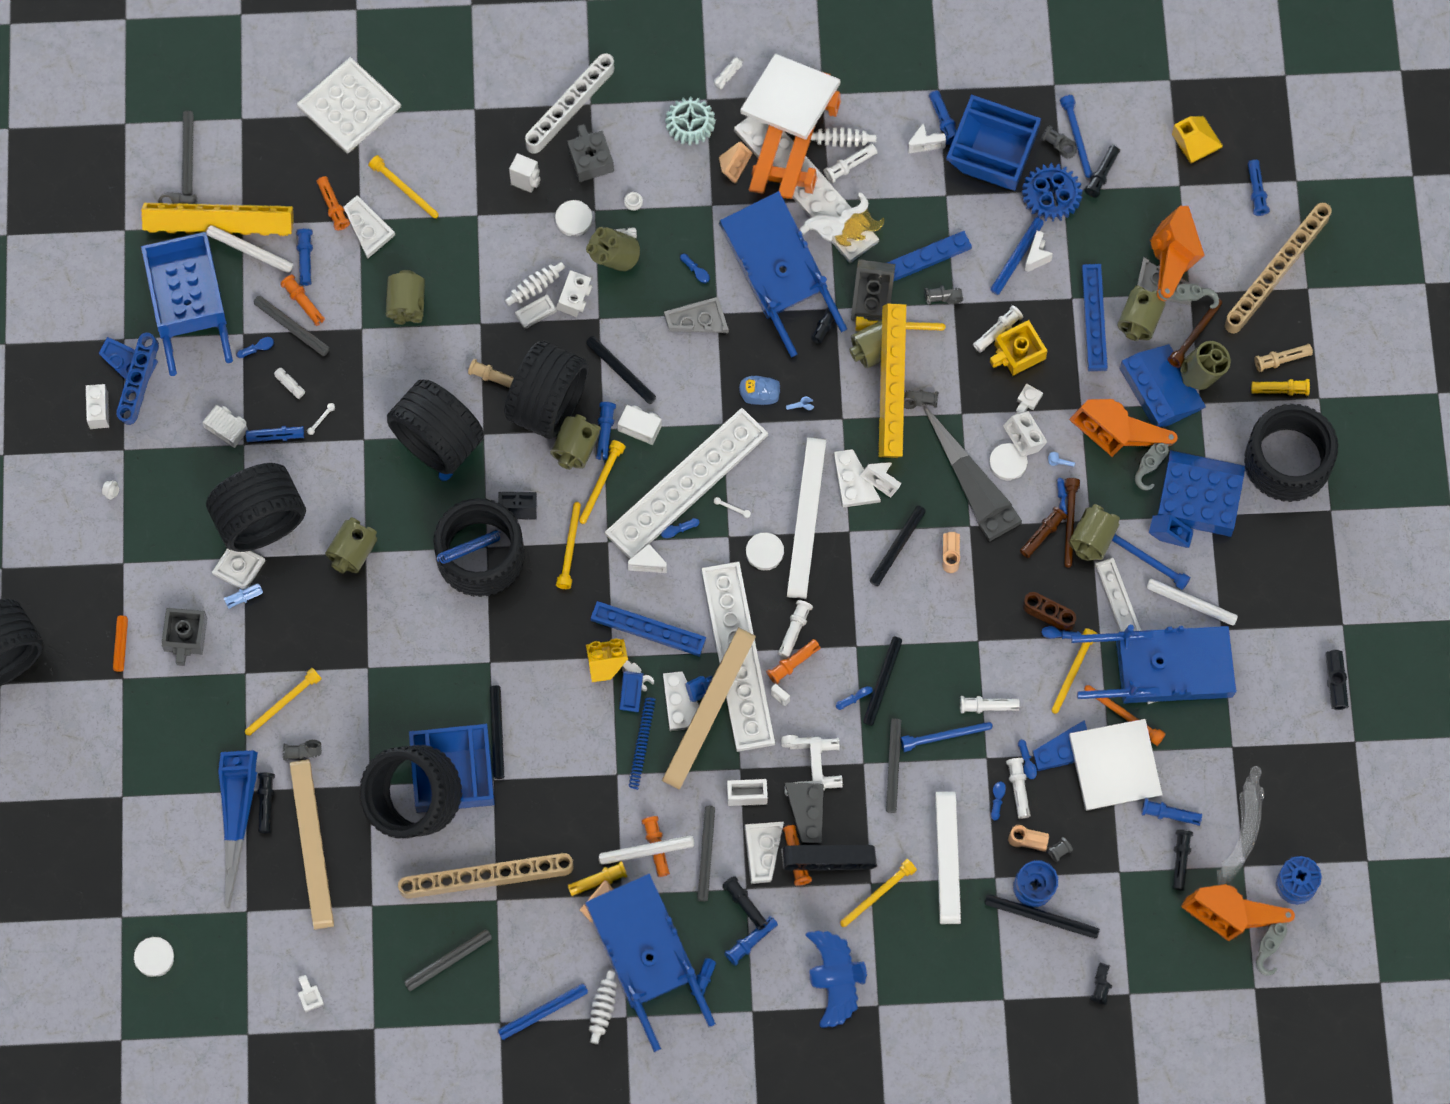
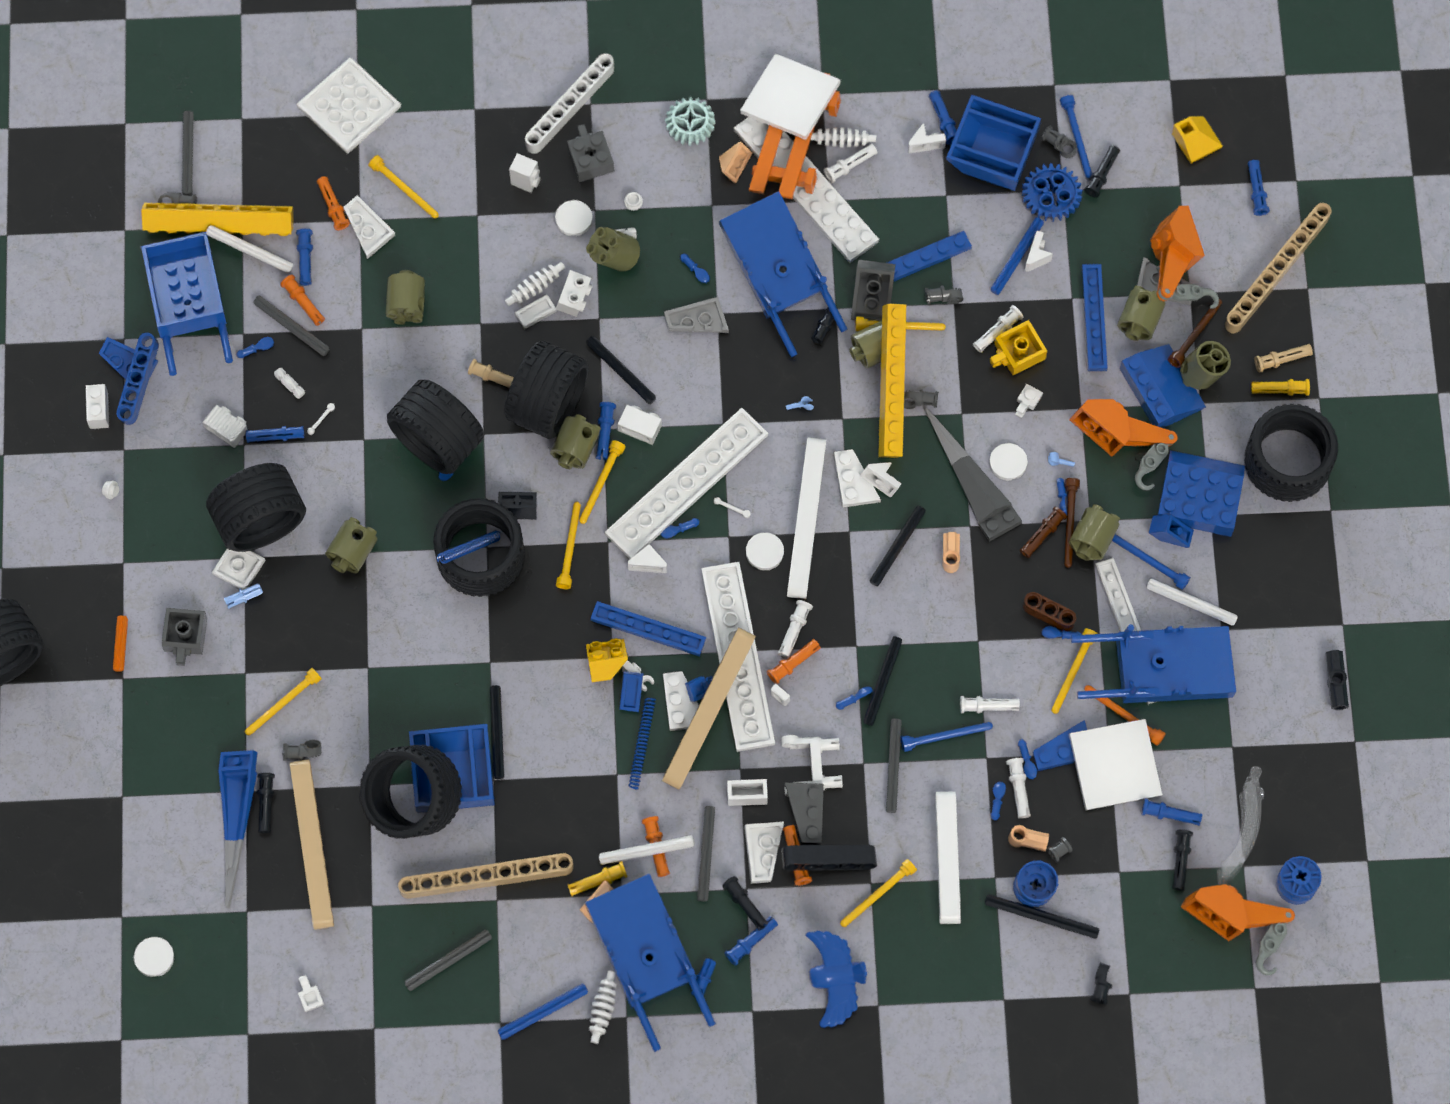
white axle [714,58,742,89] -> none
medium blue piece [739,376,780,405] -> none
piece [799,193,884,247] -> none
white brick [1003,411,1047,457] -> none

